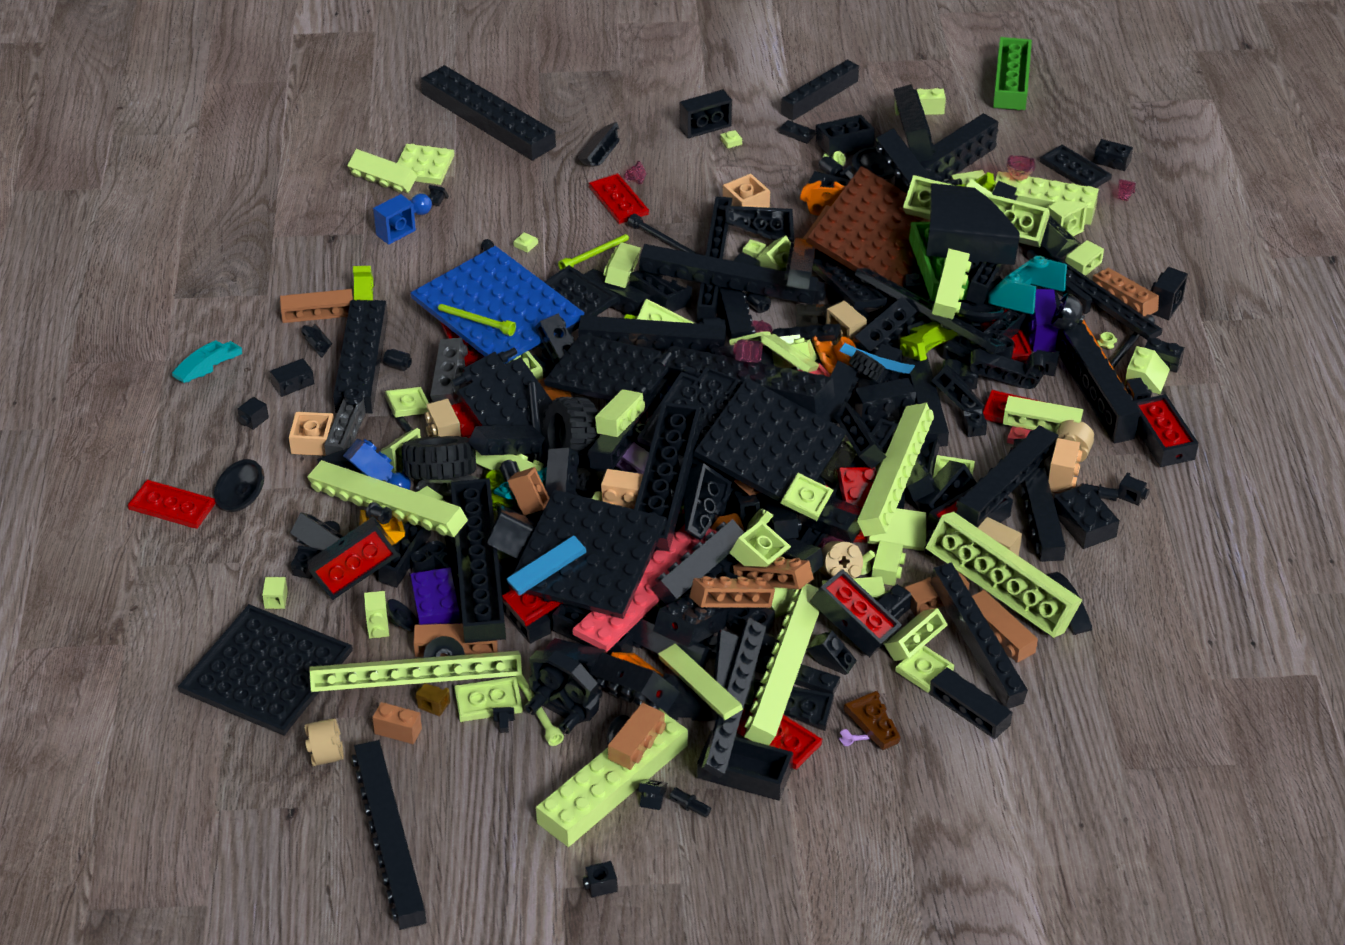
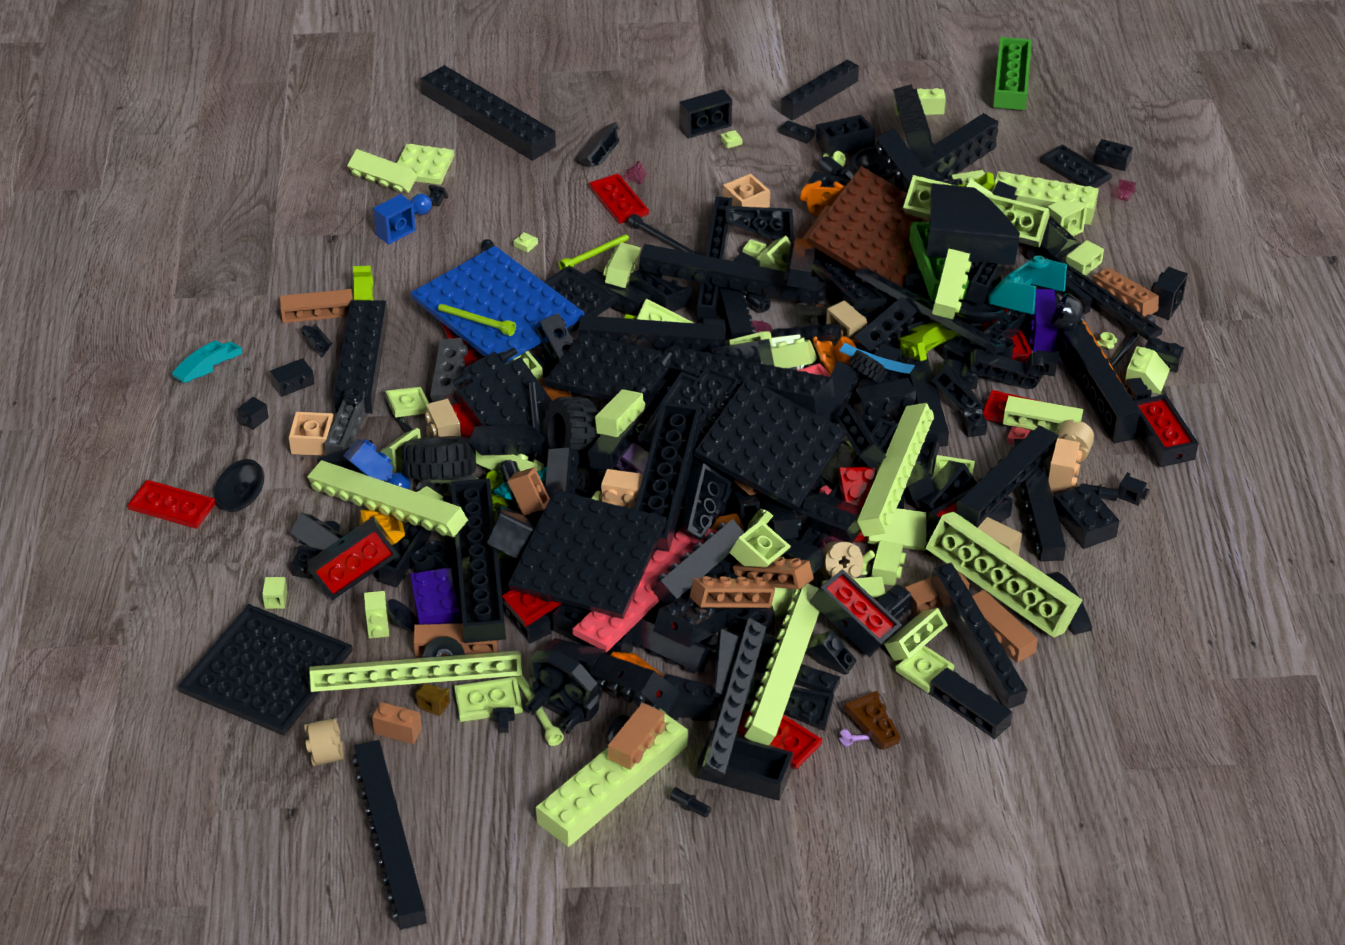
black bush [366,502,392,525] -> none
black brick [383,349,412,371] -> none
dark azure tile [507,536,586,596] -> none
black brick [582,861,618,898] -> none
black slope [638,779,668,810] -> none
yellowish green tile [658,644,743,720] -> none
clear pink brick [733,339,763,363] -> none
yellowish green tile [761,334,819,372] -> none
yellowish green tile [781,473,833,521] -> none
clear pink hat [1006,155,1036,180] -> none

